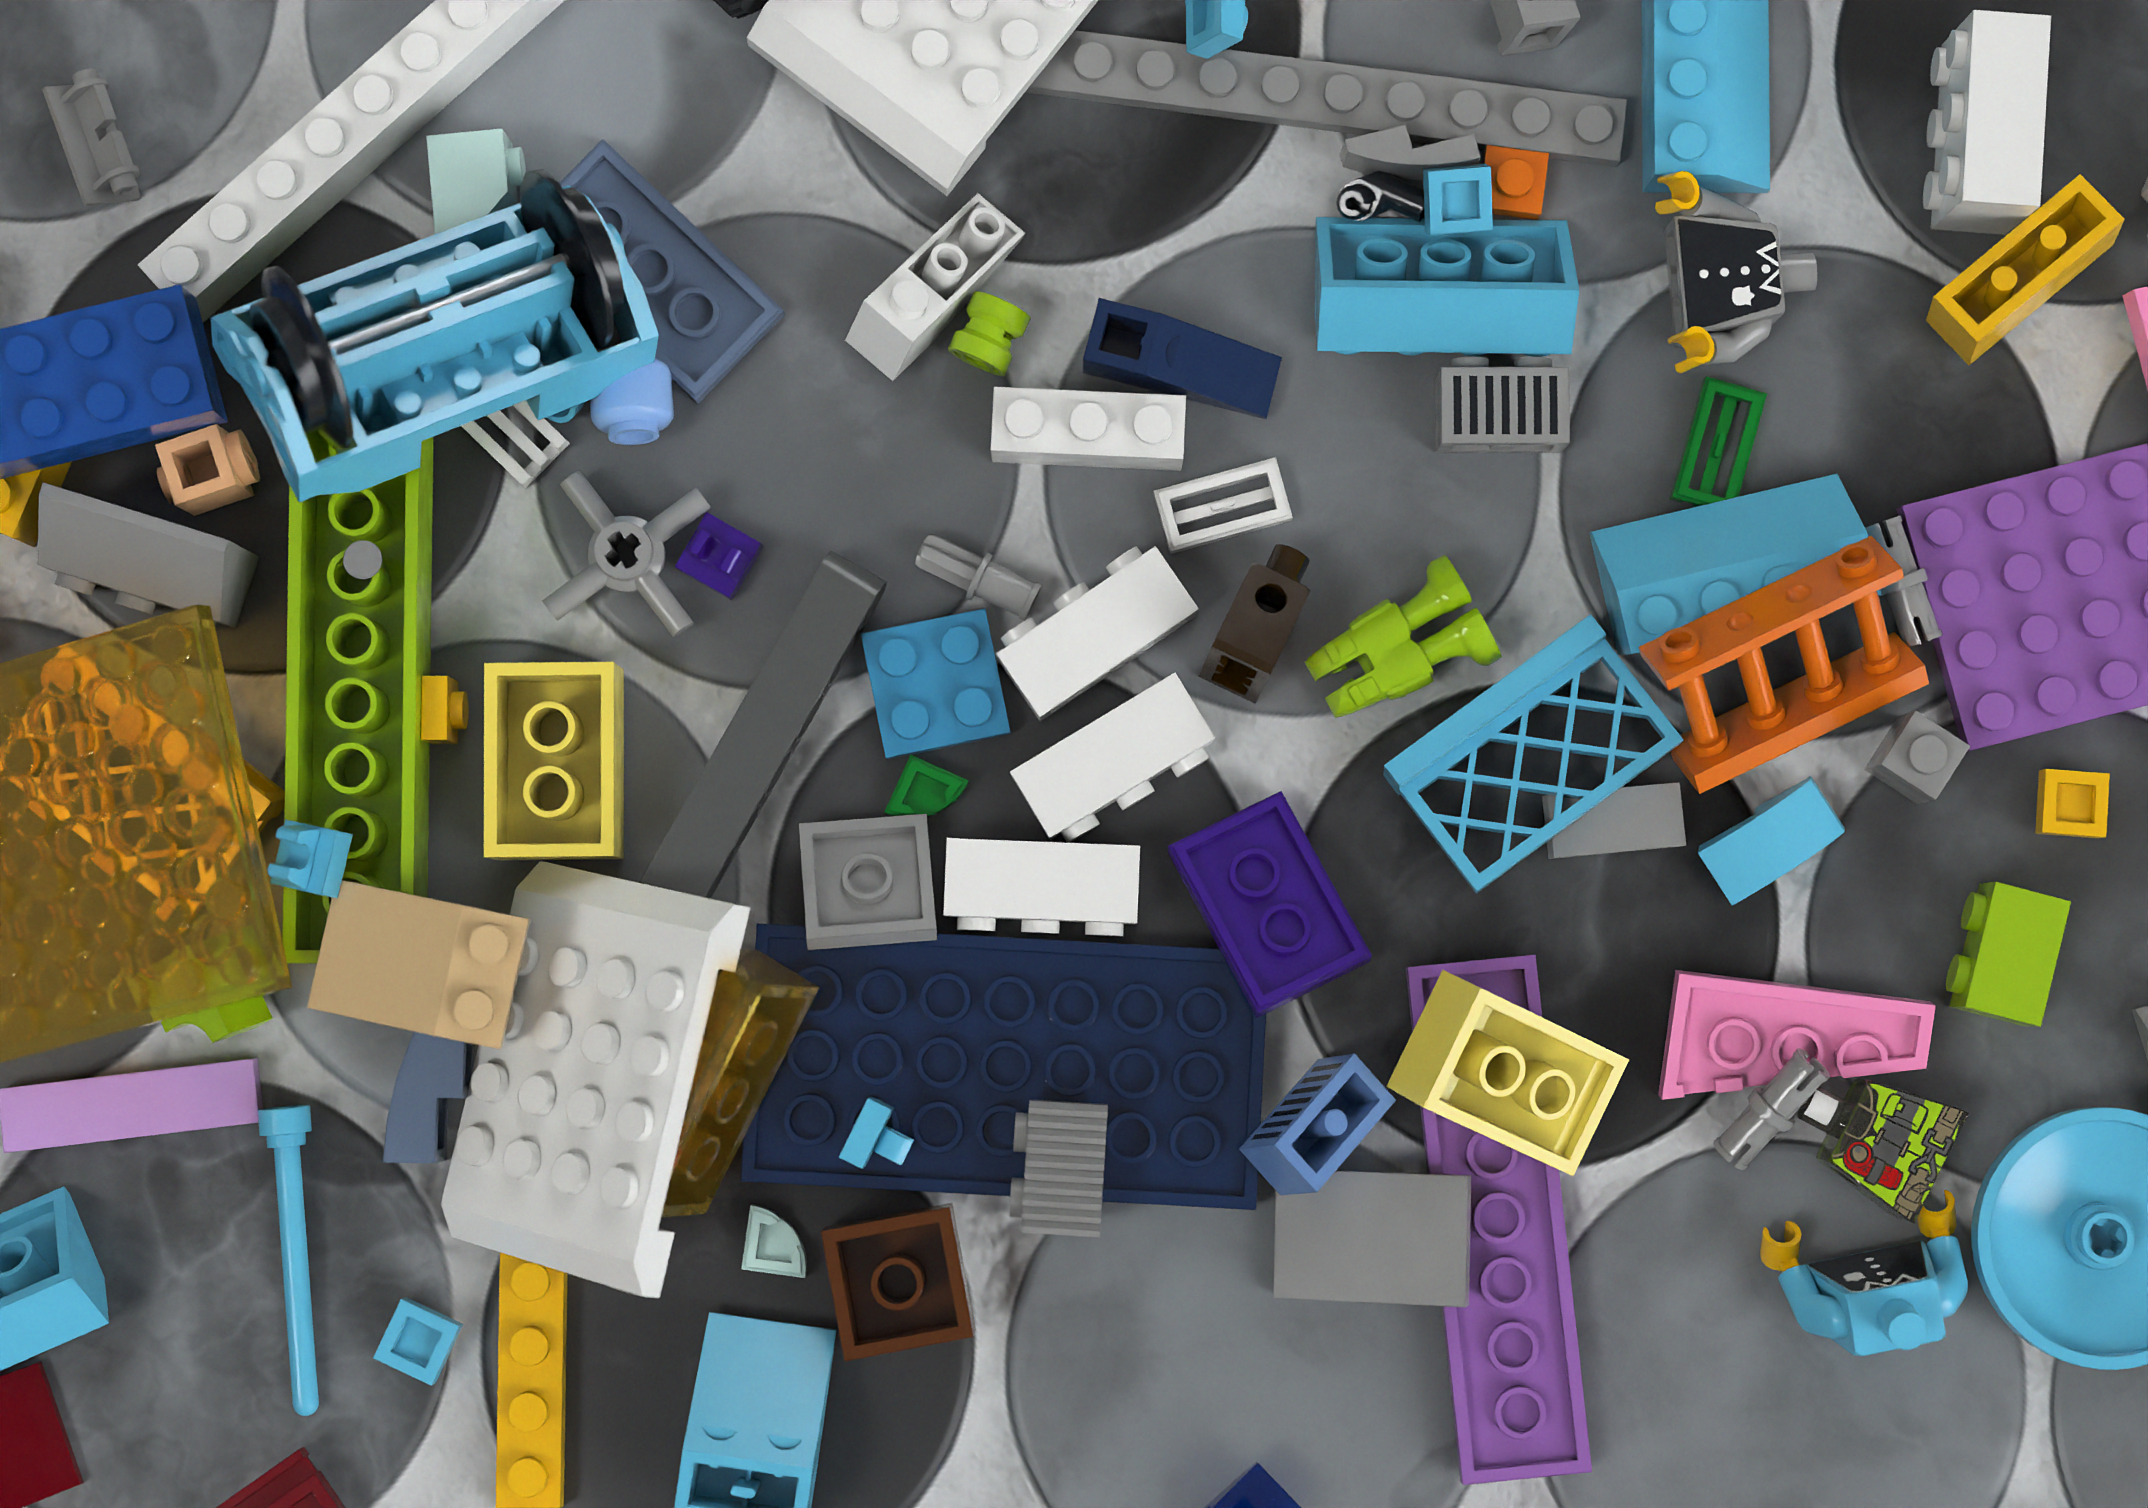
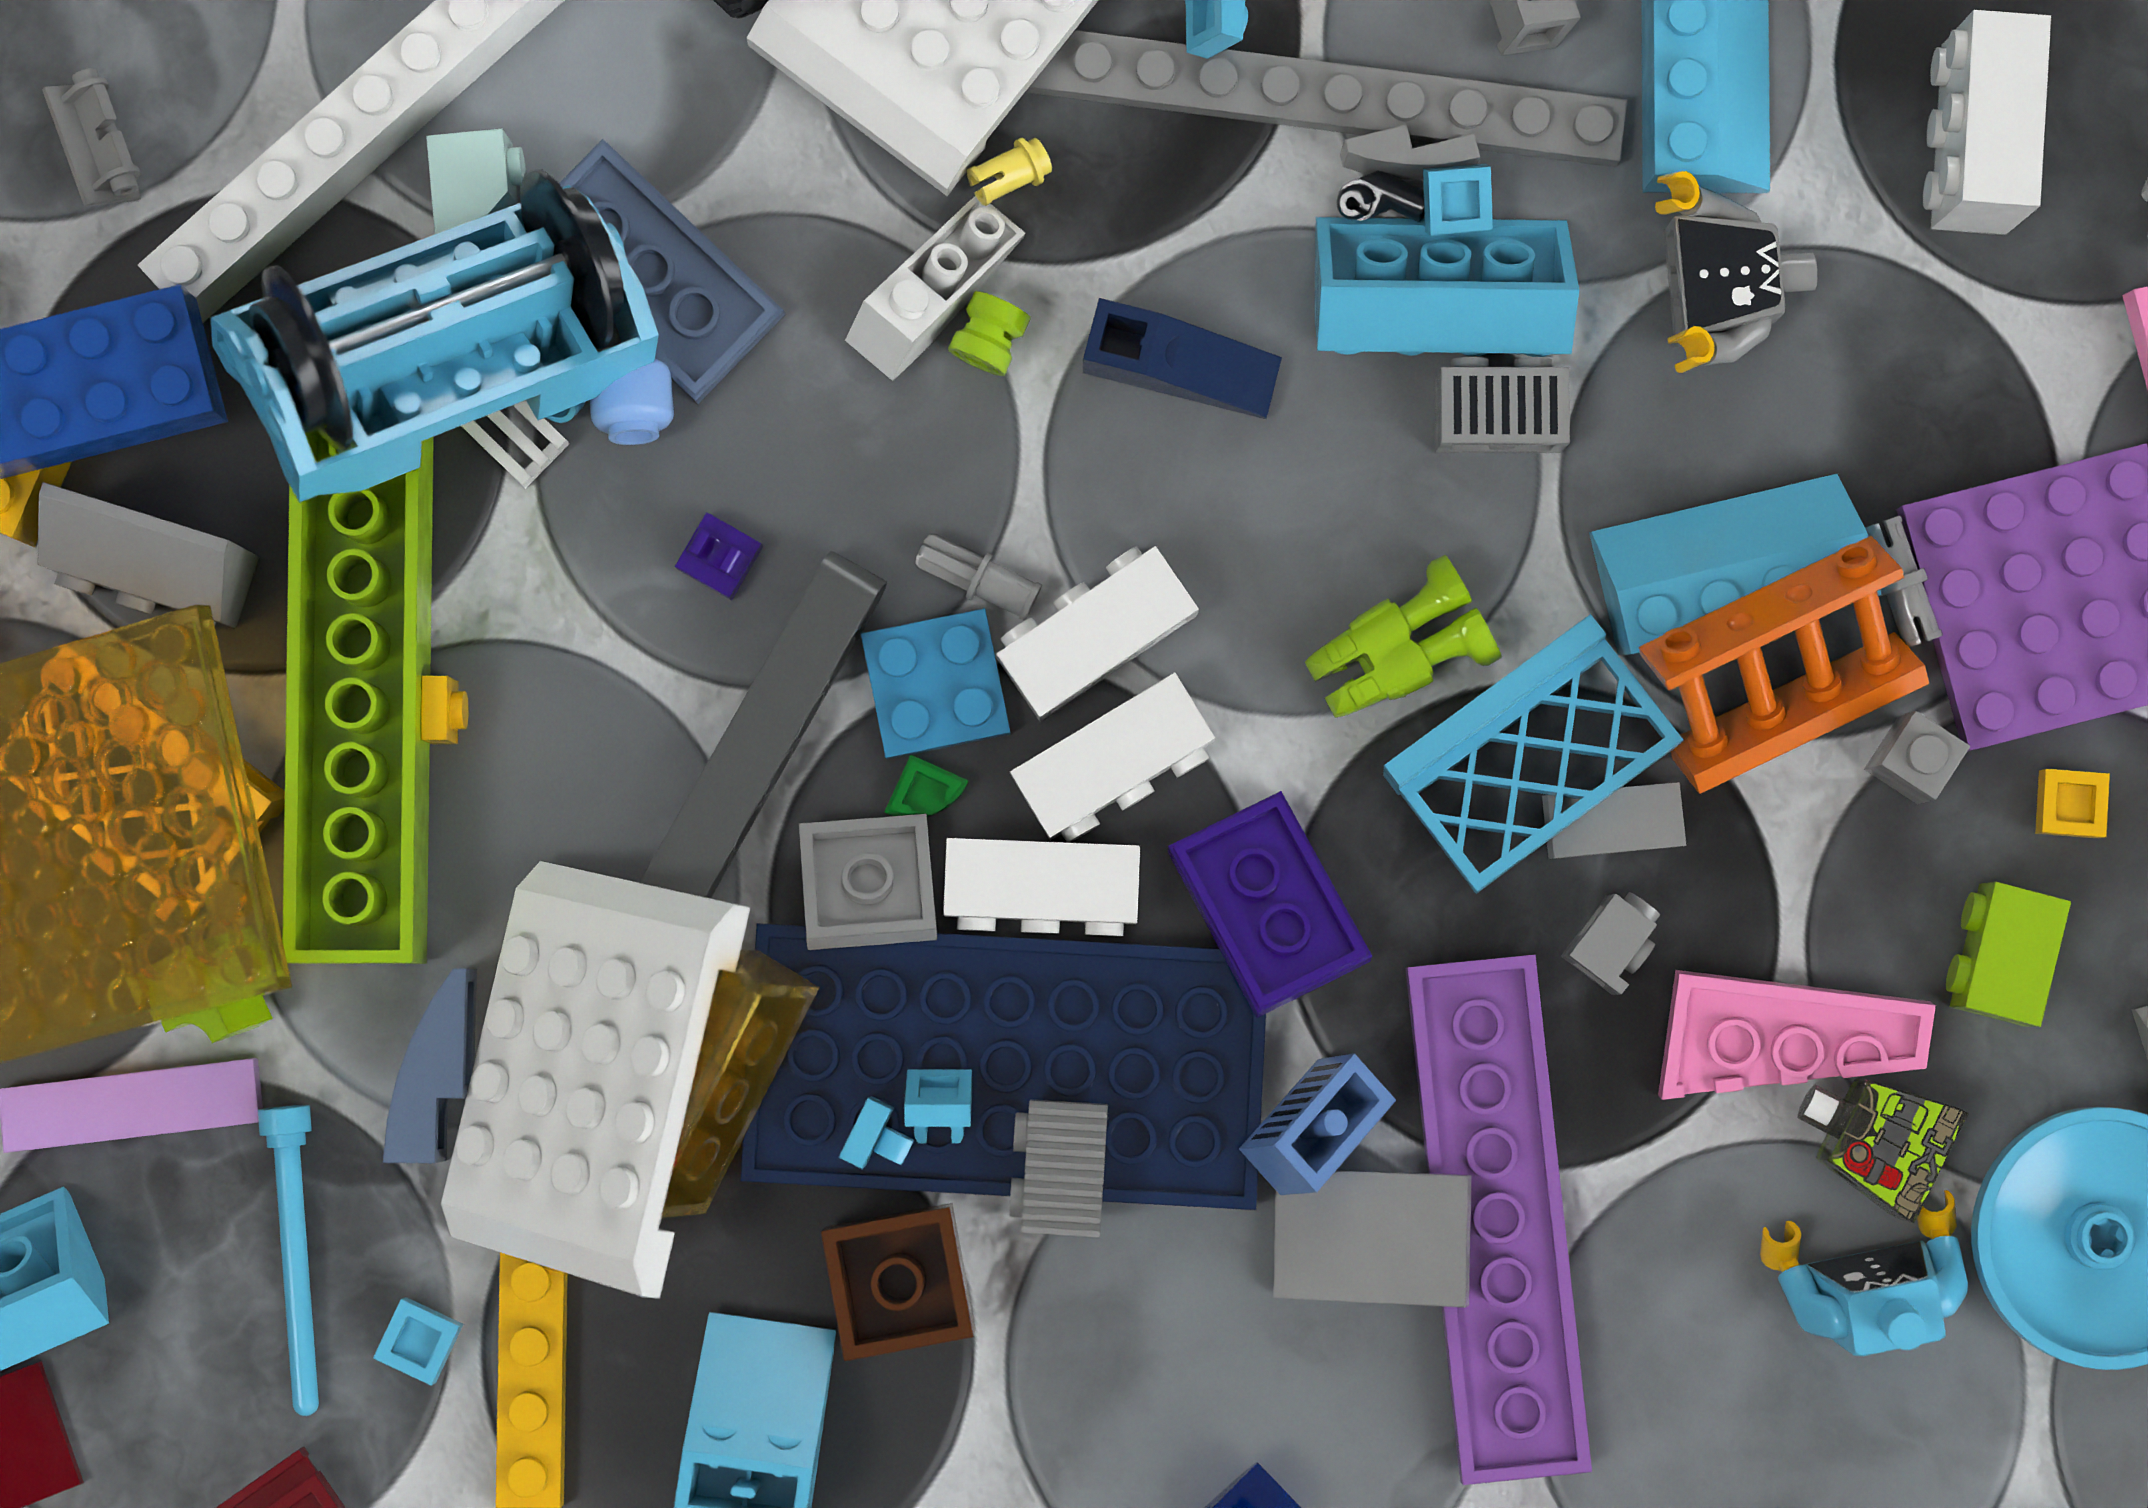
light nougat brick [155,424,260,516] -> none
medium azure tile [268,819,353,898] -> none
tan slope [307,880,530,1049] -> none
light grey sticker [343,540,382,579] -> none
light yellow brick [484,662,624,860] -> none
light grey bar [542,470,711,638] -> none
light aqua tile [741,1204,807,1278] -> none
white brick [991,387,1186,471] -> none
white tile [1153,457,1293,554] -> none
dark brown torso [1198,544,1311,704] -> none
light yellow slope [1386,970,1629,1176] -> none
orange plate [1482,145,1549,220] -> none
green tile [1669,376,1767,507] -> none
medium azure slope [1698,776,1845,905] -> none
light grey pin [1713,1049,1830,1170] -> none
yellow brick [1926,174,2125,365] -> none
none -> medium azure tile [904,1070,972,1143]
none -> light yellow pin [967,138,1052,206]
none -> light grey brick [1561,892,1660,995]

